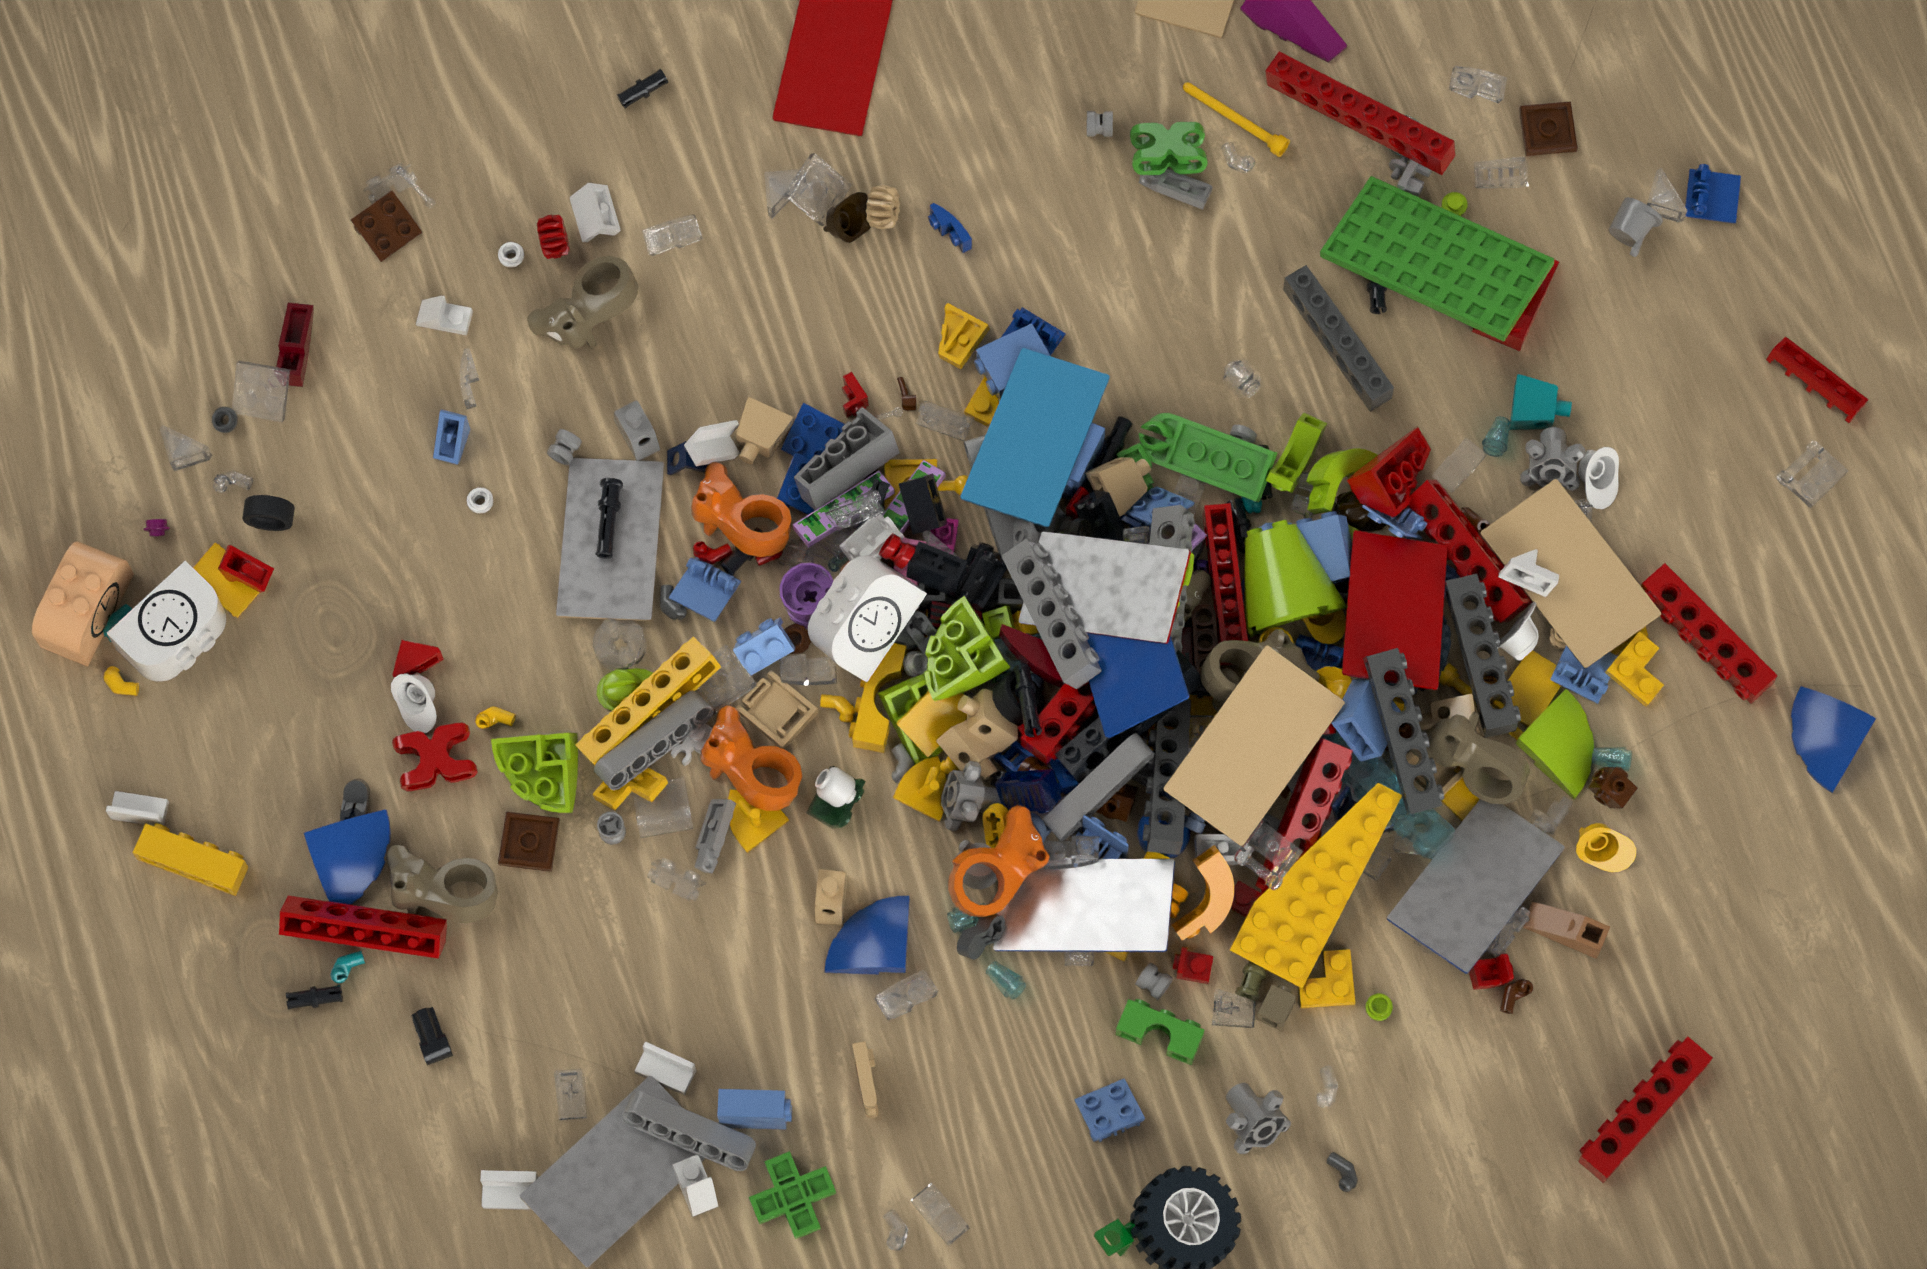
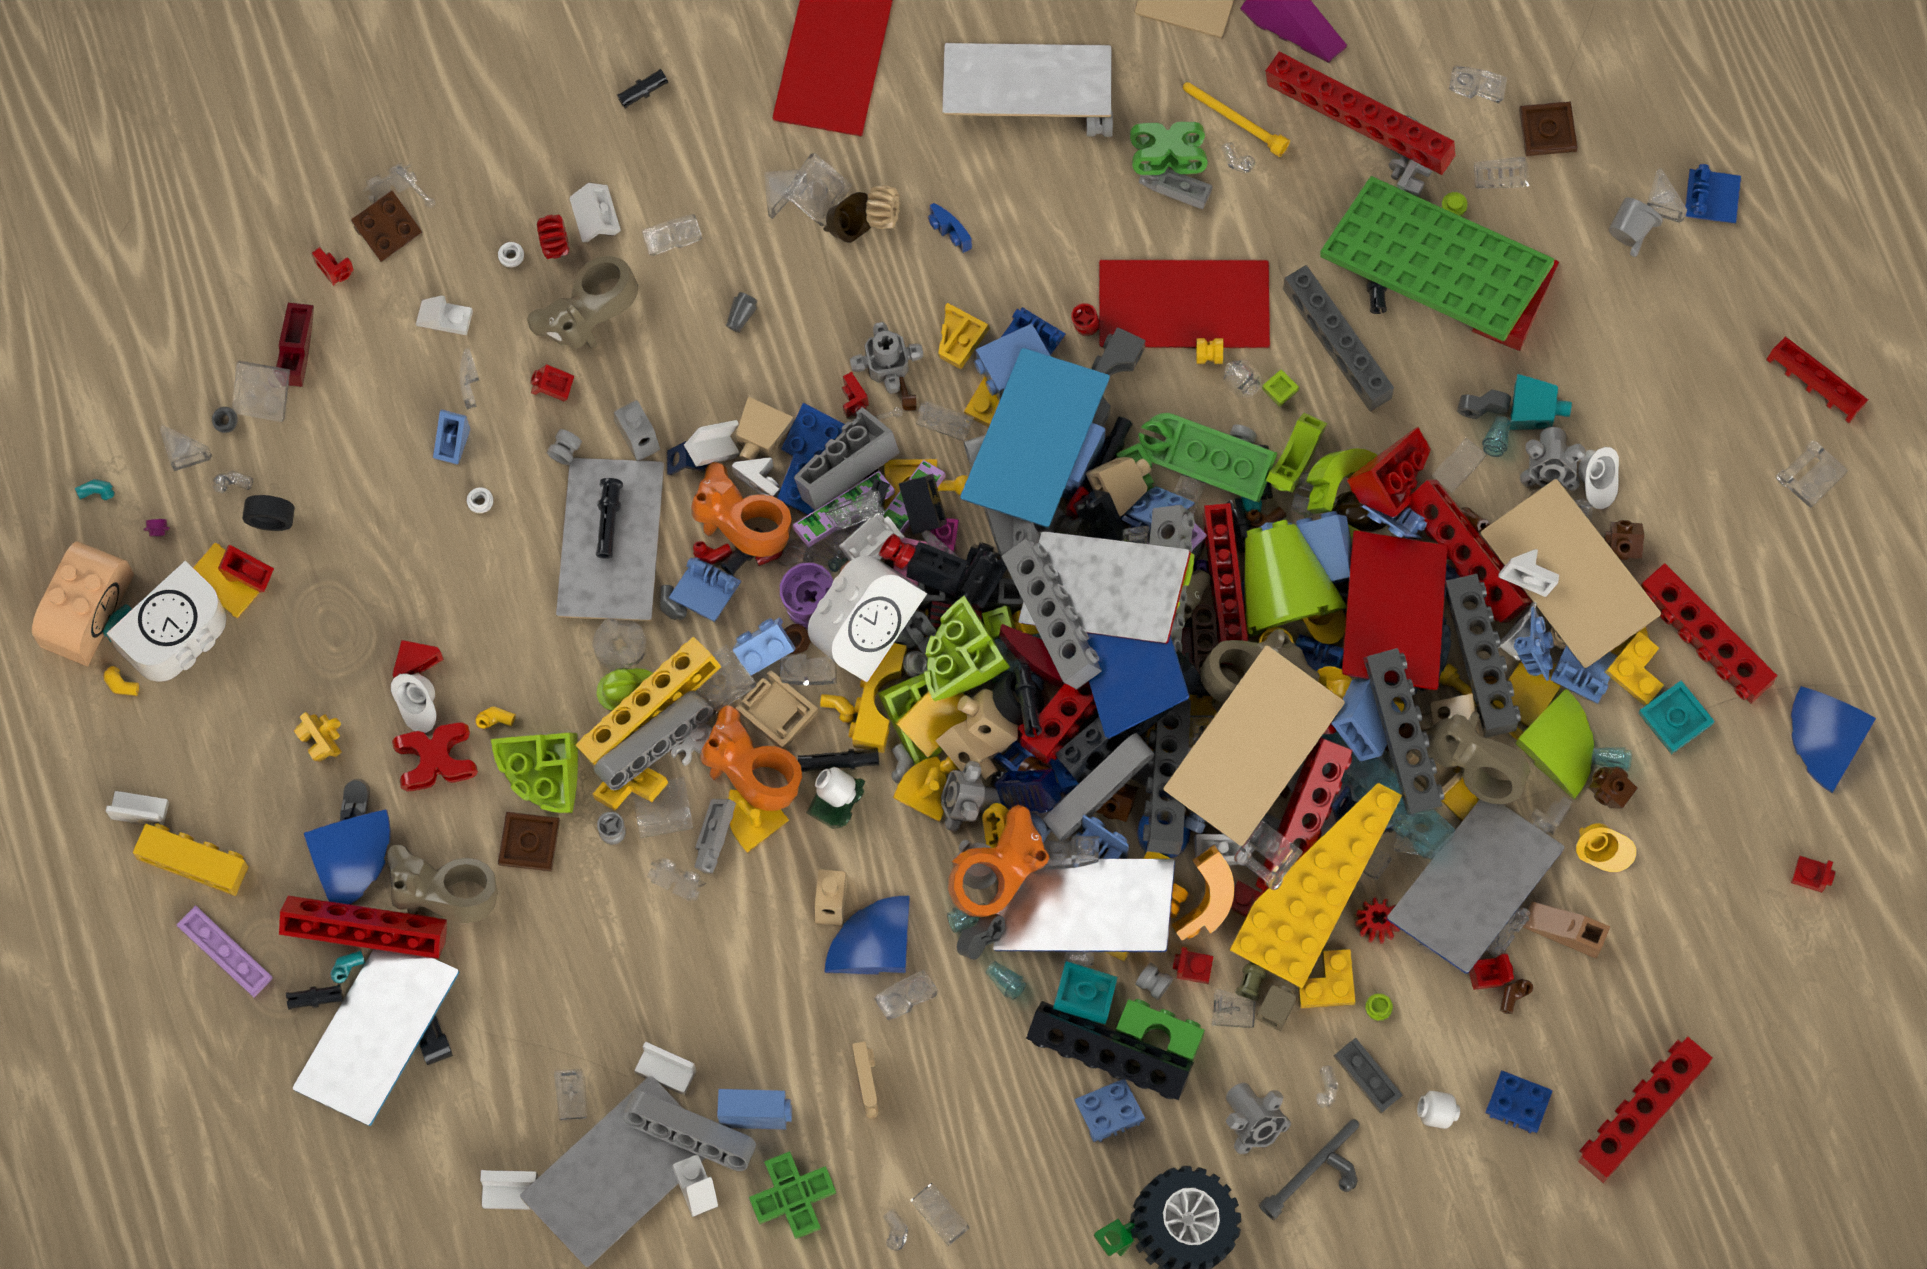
none -> teal arm [75,479,115,500]
none -> lavender tile [177,905,273,998]
none -> flat silver piece [293,949,459,1126]
none -> yellow hips [294,712,342,762]
none -> red bracket [312,247,354,285]
none -> red bracket [530,364,574,401]
none -> dark grey cone [726,292,758,333]
none -> white slope [732,458,780,498]
none -> black pin [798,748,880,772]
none -> light grey piece [850,322,924,394]
none -> flat silver piece [943,43,1111,117]
none -> black brick [1026,1001,1194,1100]
none -> teal plate [1053,961,1118,1024]
none -> red wheel [1071,303,1100,336]
none -> dark grey arch [1092,327,1145,427]
none -> red piece [1099,260,1270,348]
none -> yellow wheel [1196,338,1223,364]
none -> reddish brown arm [1247,506,1287,528]
none -> dark grey piece [1259,1119,1359,1220]
none -> lime plate [1262,369,1299,407]
none -> dark grey hinge [1333,1038,1403,1113]
none -> red gear [1355,897,1400,944]
none -> white head [1417,1091,1460,1129]
none -> dark grey piece [1457,389,1511,419]
none -> blue hinge [1485,1070,1553,1134]
none -> medium blue hinge [1514,607,1554,681]
none -> reddish brown brick [1604,520,1644,560]
none -> teal plate [1638,680,1715,755]
none -> red bracket [1791,856,1836,893]

